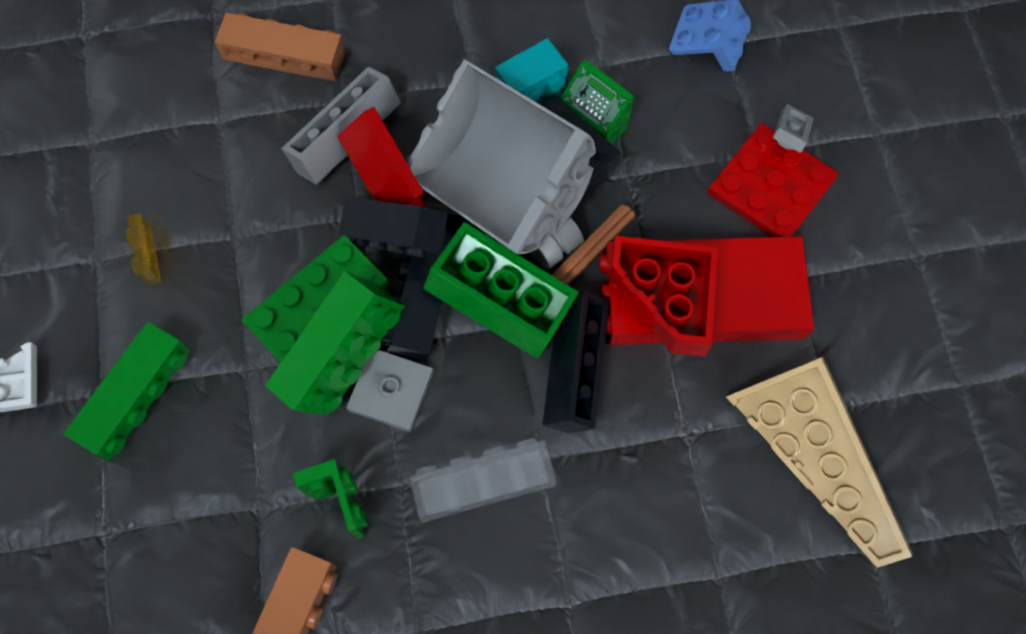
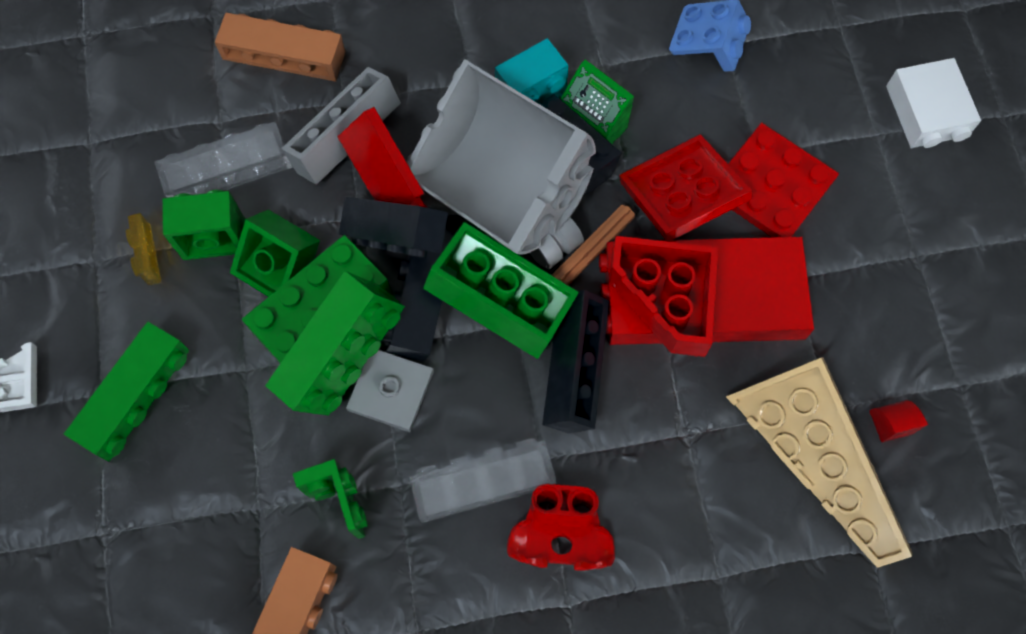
light grey plate [773,104,814,153] -> none
none -> clear brick [154,121,293,198]
none -> green brick [162,190,245,260]
none -> green slope [230,209,320,297]
none -> red piece [507,484,615,571]
none -> red plate [619,134,753,242]
none -> red brick [869,400,928,443]
none -> white brick [886,58,981,148]

